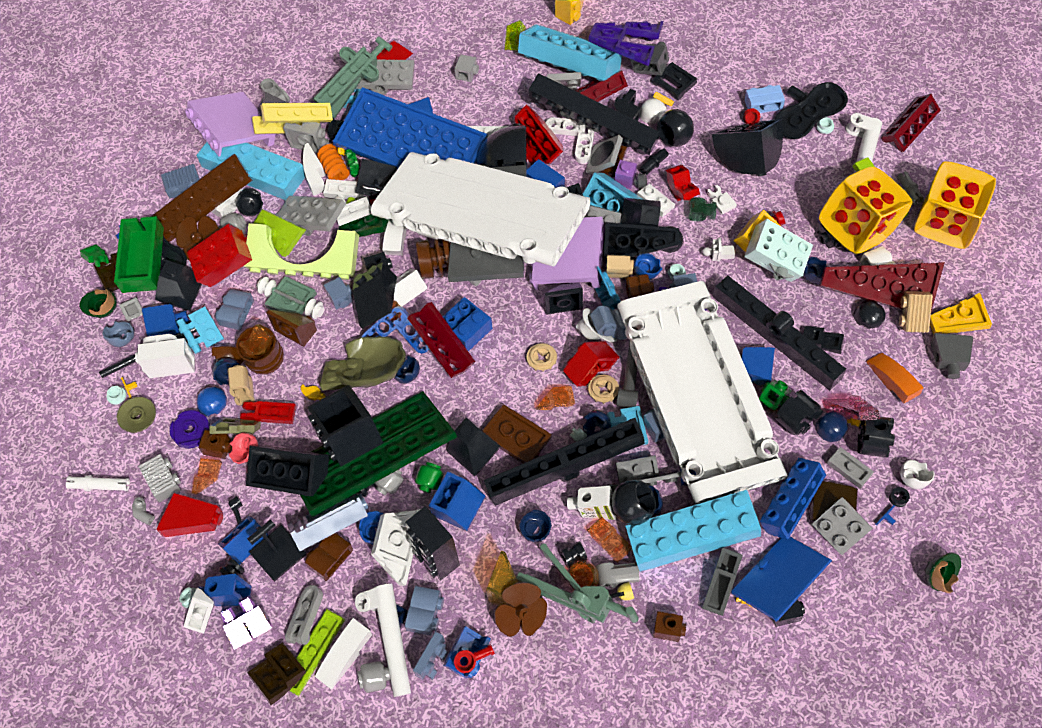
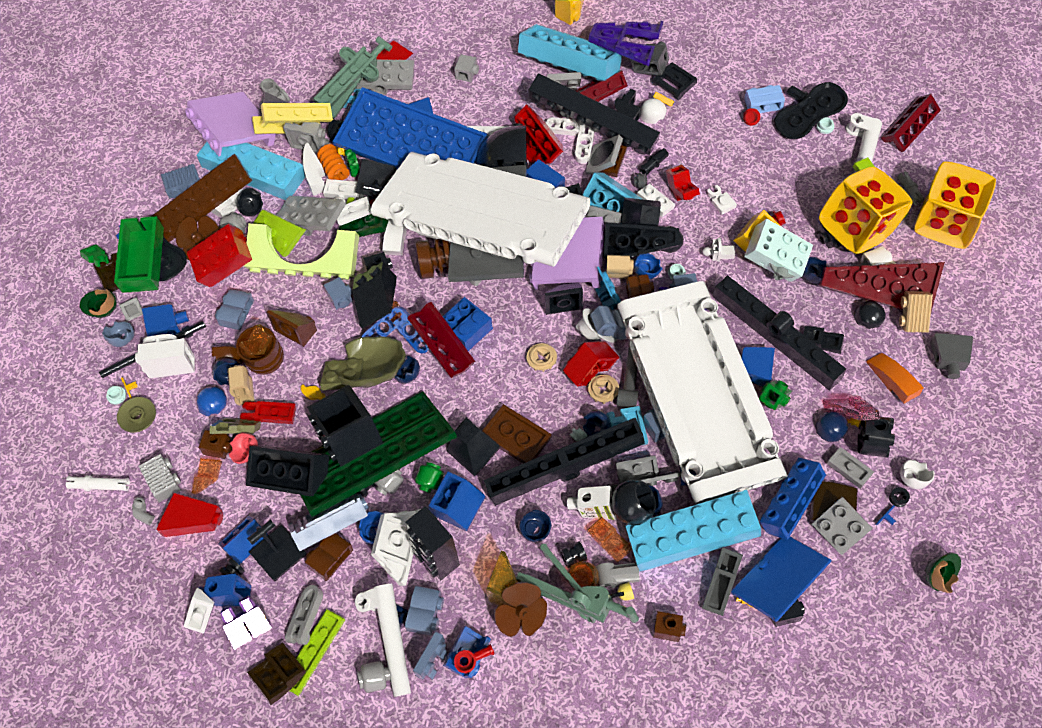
black slope [155,260,202,311] -> none
dark purple plate [169,410,210,449] -> none
medium azure plate [176,307,224,354] -> none
light aqua plate [179,587,196,608] -> none
black hand [228,496,243,525] -> none
sand green plate [257,276,324,319] -> none
white slope [315,618,372,690] -> none
white panel [393,269,427,307] -> none
clear neon green slope [505,20,526,50] -> none
clear orange slope [536,386,575,410] -> none
medium lavender brick [615,160,637,189] -> none
black wheel [657,109,694,147] -> none
clear green piece [688,197,717,222] -> none
black brick [712,119,783,176] -> none
black brick [775,390,823,436] -> none
yellow wing [930,293,992,336] -> none

